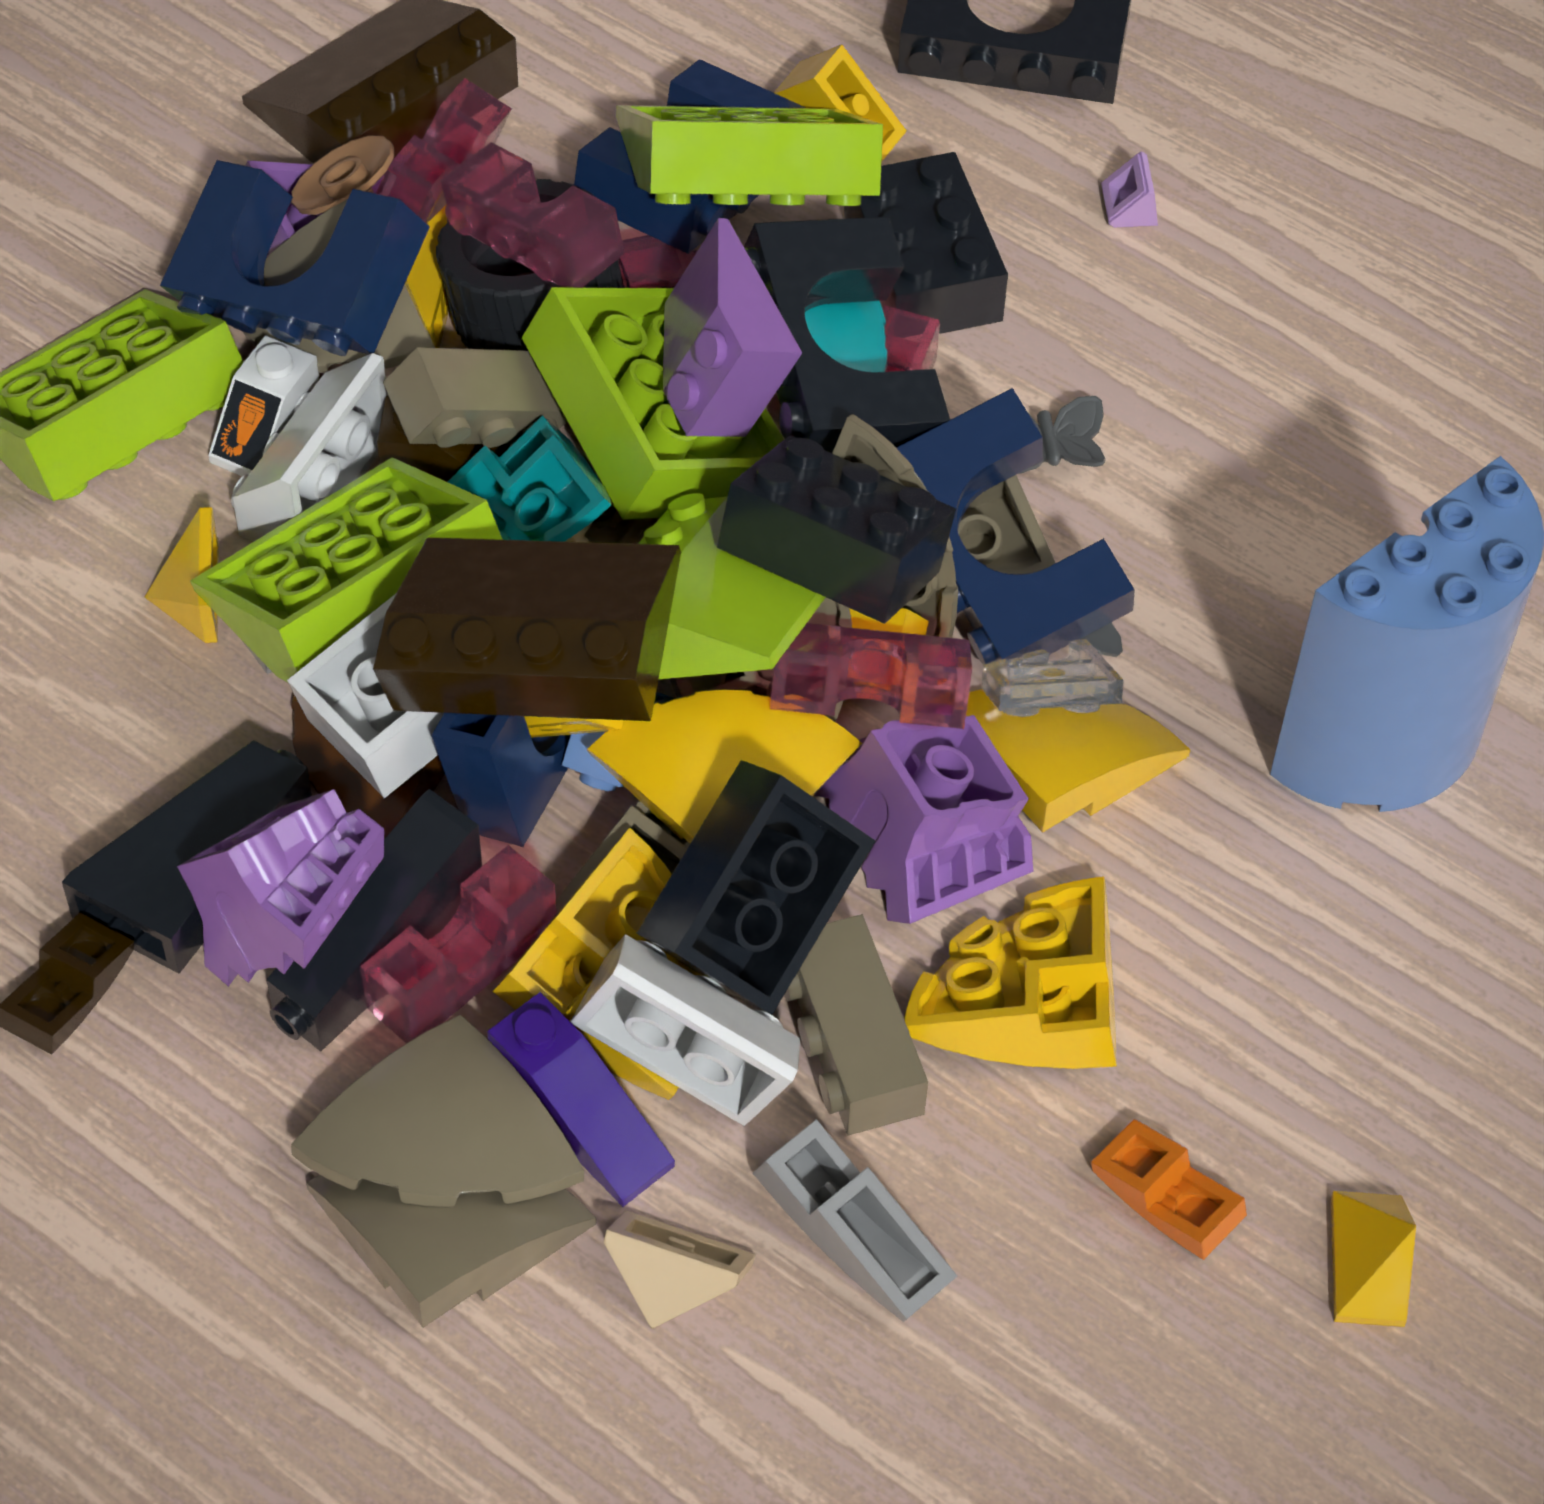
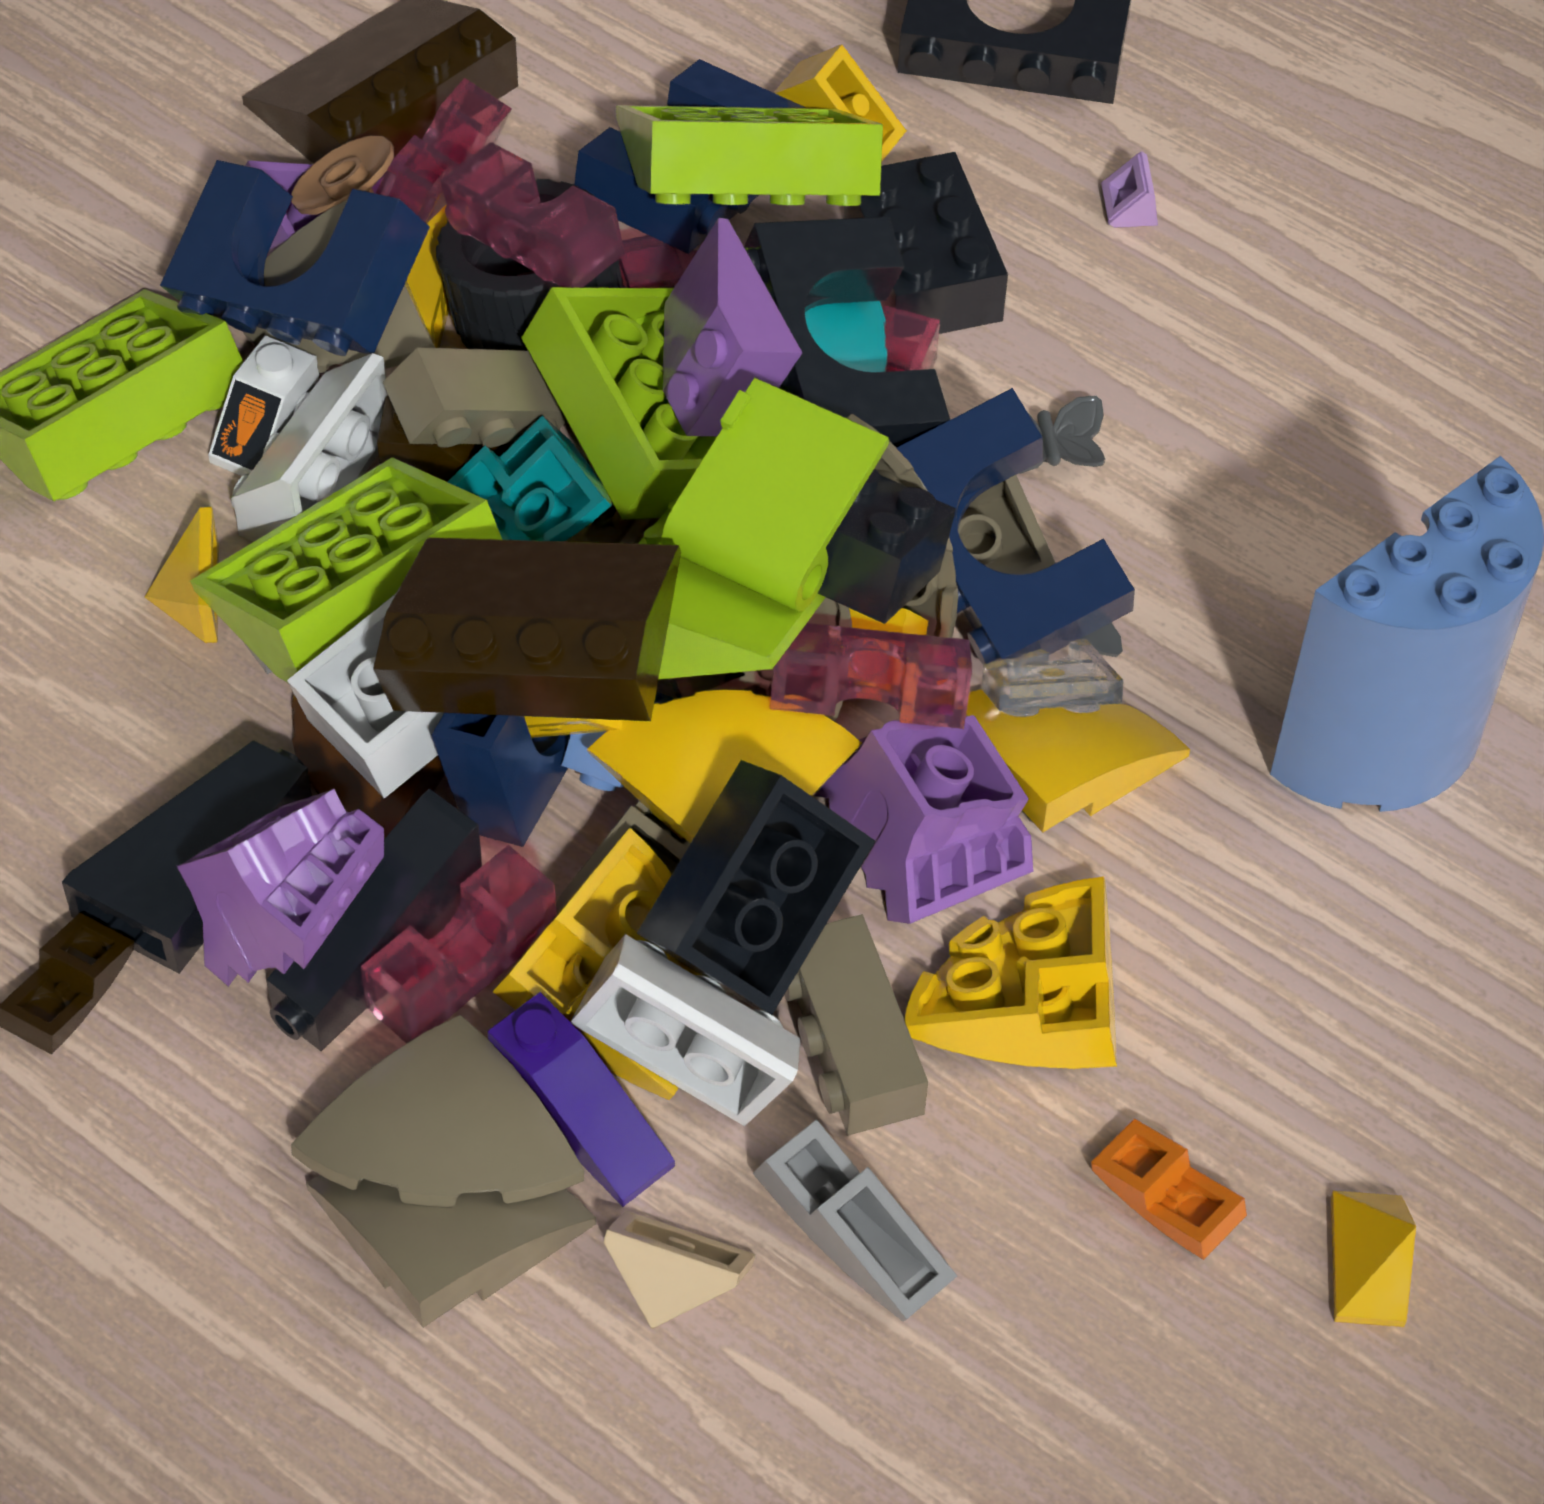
none -> lime door [662,377,890,612]

